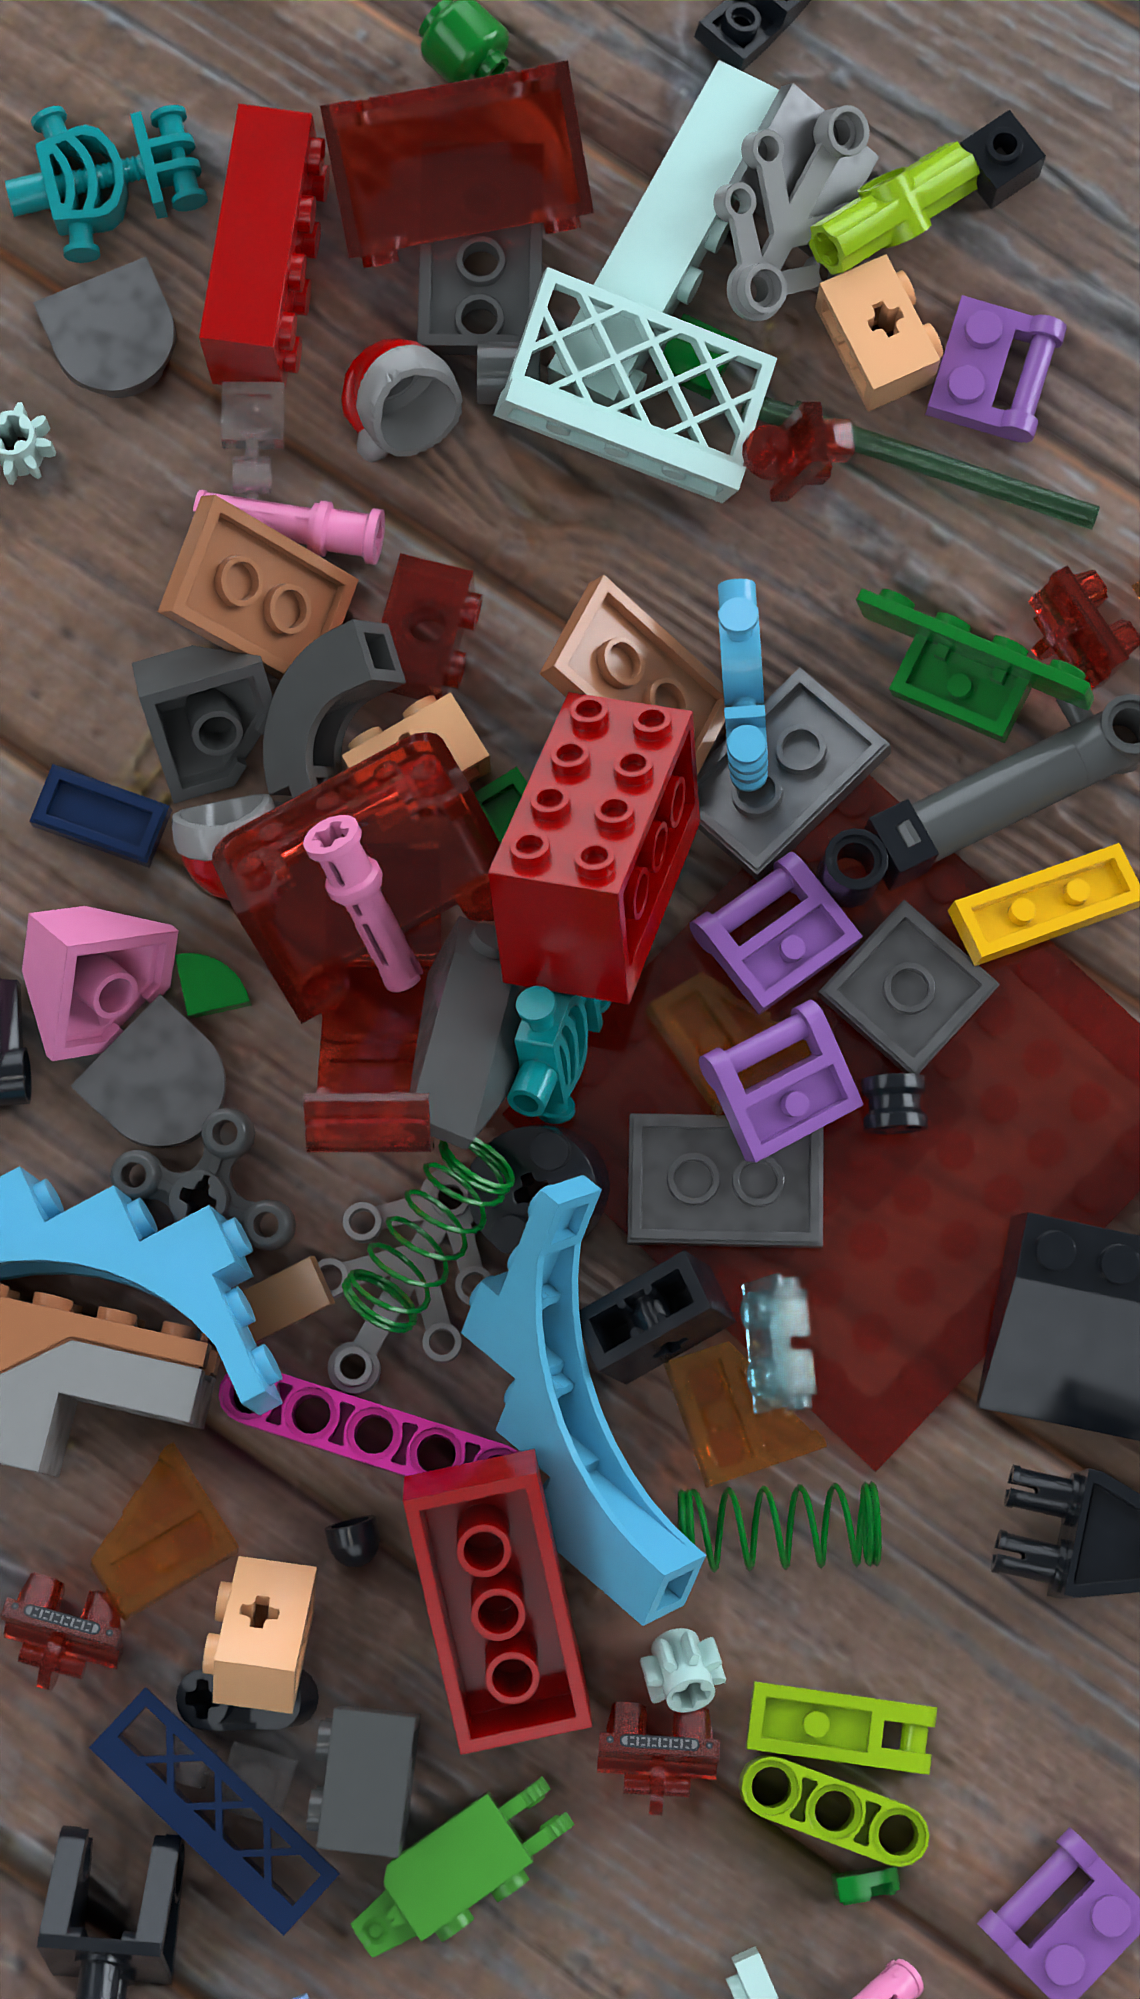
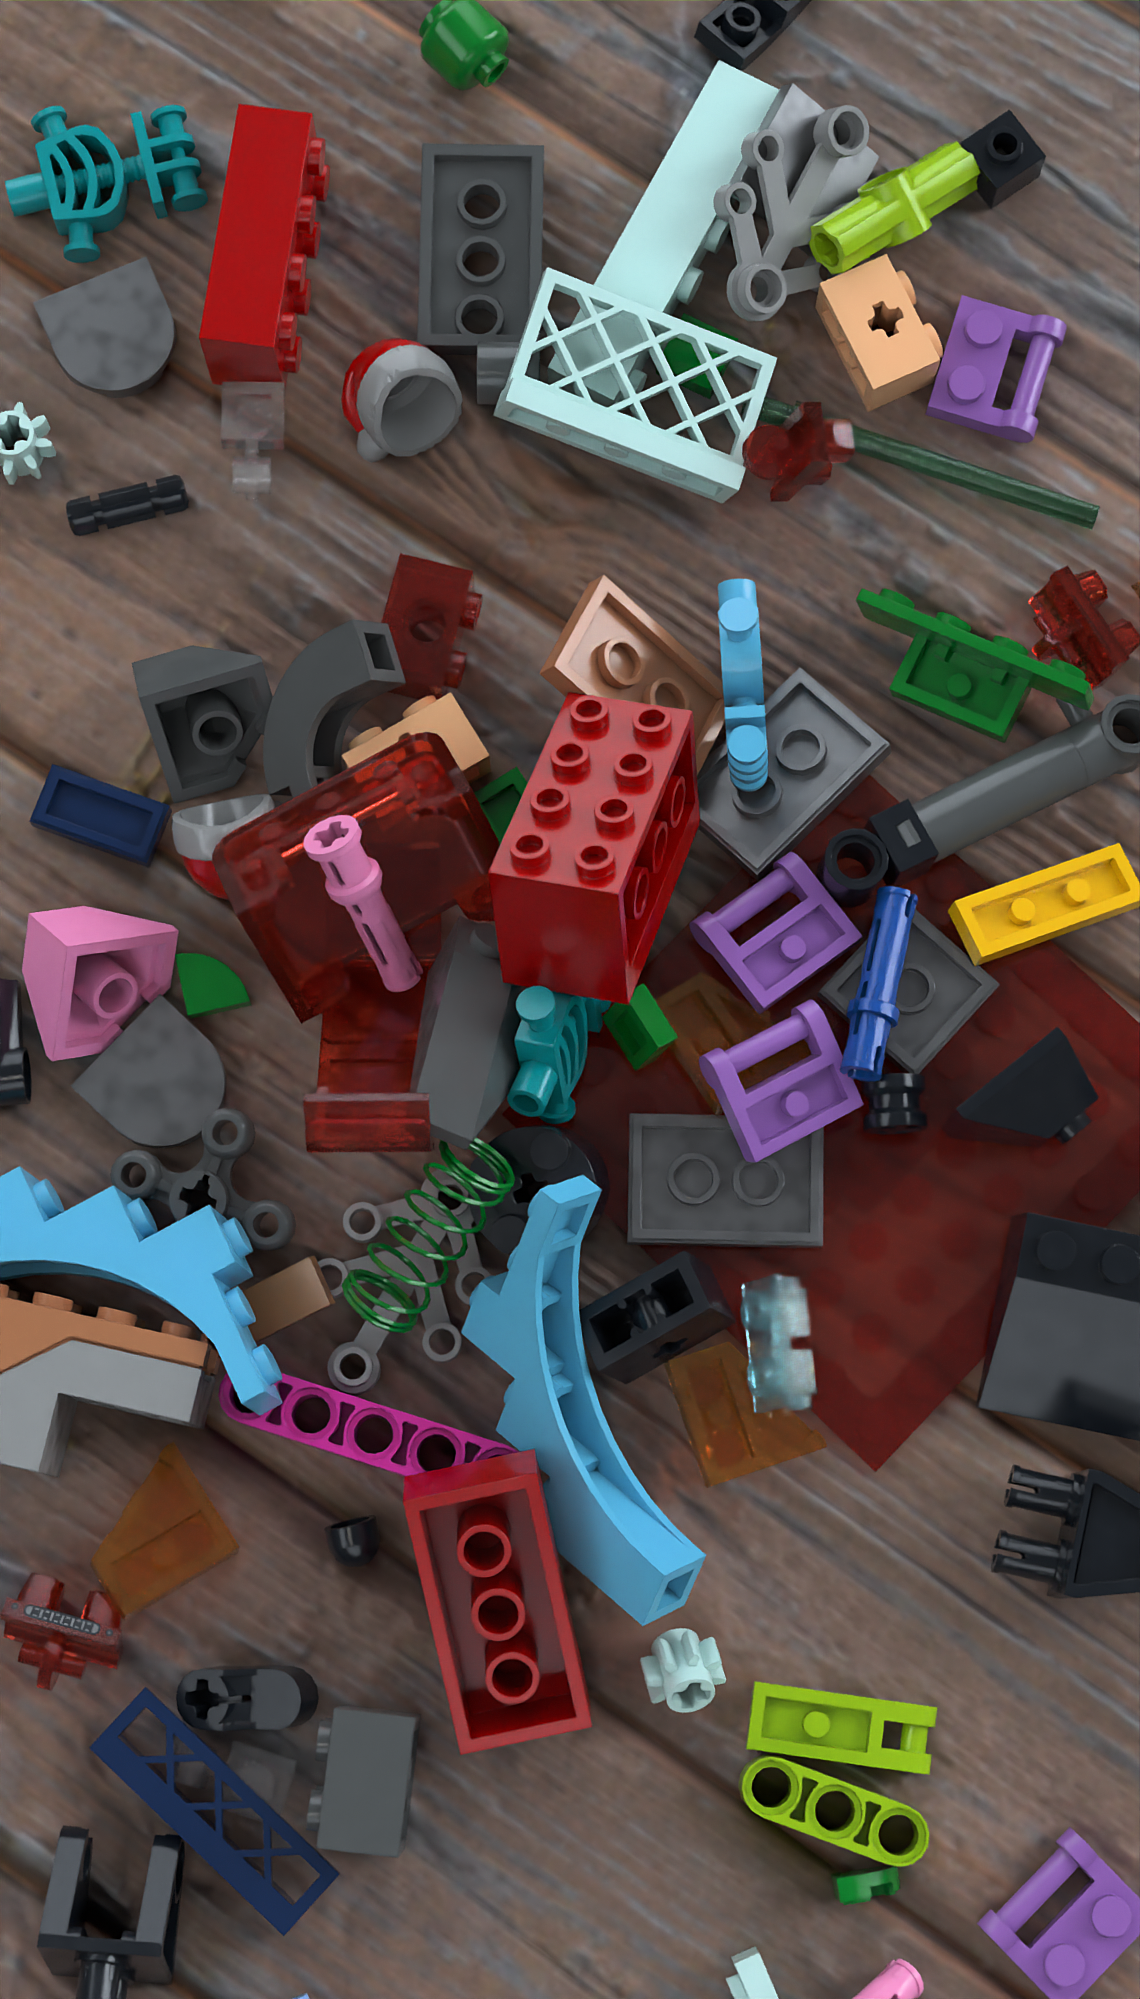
nougat plate [158,495,359,680] -> none
bright pink pin [193,490,385,565] -> none
light nougat brick [202,1556,317,1714] -> none
clear red windscreen [319,60,594,268] -> none
bright green hinge [351,1776,575,1958] -> none
clear red hips [597,1702,720,1816] -> none
green piece [678,1481,882,1573] -> none
none -> black axle [66,475,189,536]
none -> green tile [602,983,678,1071]
none -> blue pin [839,886,918,1081]
none -> black slope [941,1026,1099,1148]

